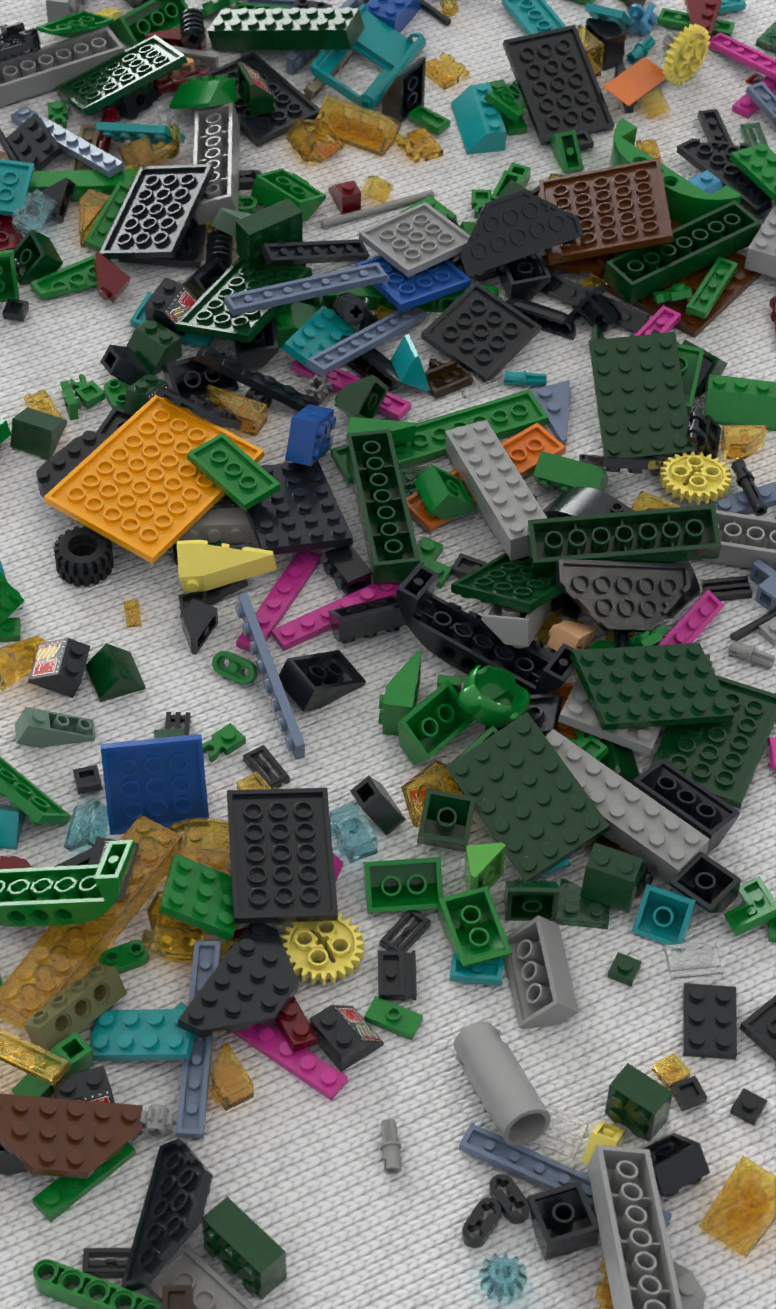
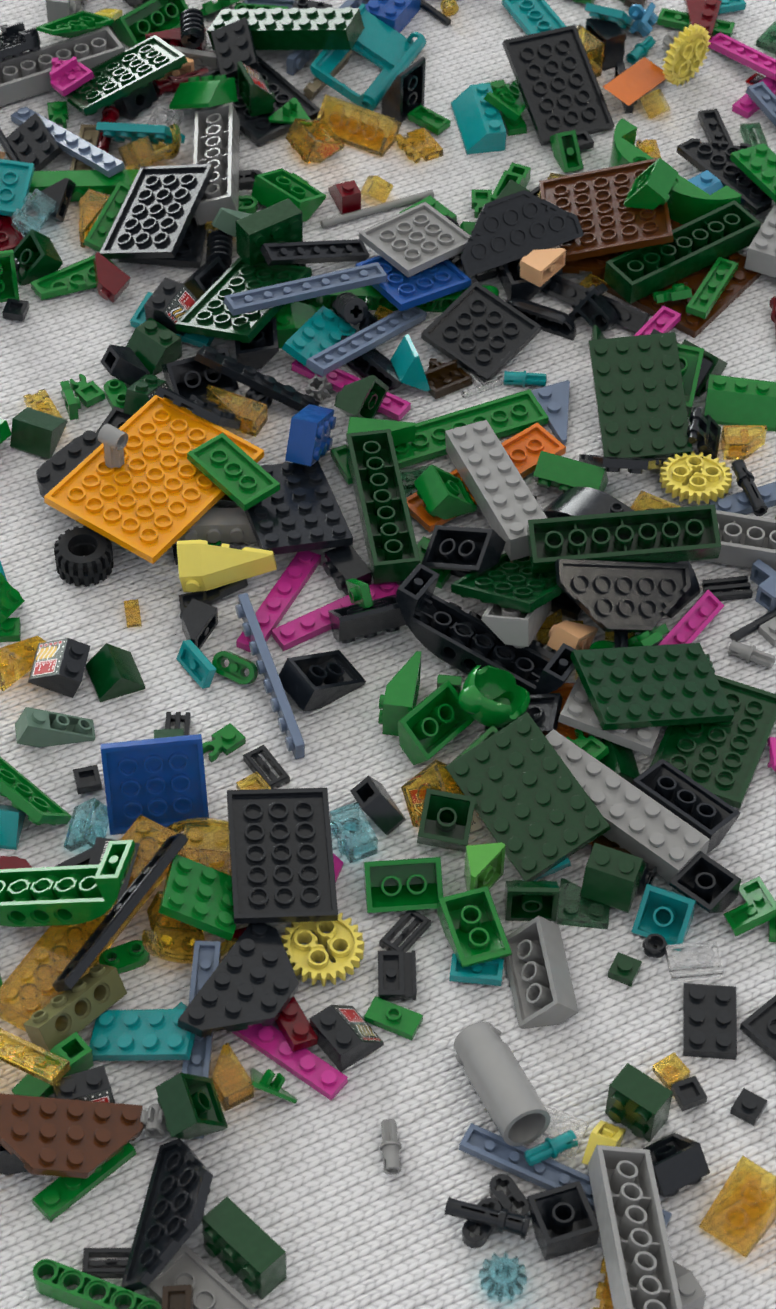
clear yellow plate [425,52,469,90] -> none
none -> dark pink slope [49,57,94,97]
none -> black tile [52,833,189,992]
none -> light grey piece [98,423,128,469]
none -> dark green slope [155,1073,228,1140]
none -> teal plate [176,640,217,689]
none -> black plate [211,17,259,78]
none -> green piece [250,1068,298,1104]
none -> green piece [269,98,311,125]
none -> green plate [345,578,374,609]
none -> black slope [422,525,506,572]
none -> black pin [444,1197,531,1240]
none -> light nougat slope [519,248,566,287]
none -> teal axle [524,1130,578,1166]
none -> green slope [623,158,679,210]
none -> black plate [642,934,668,958]

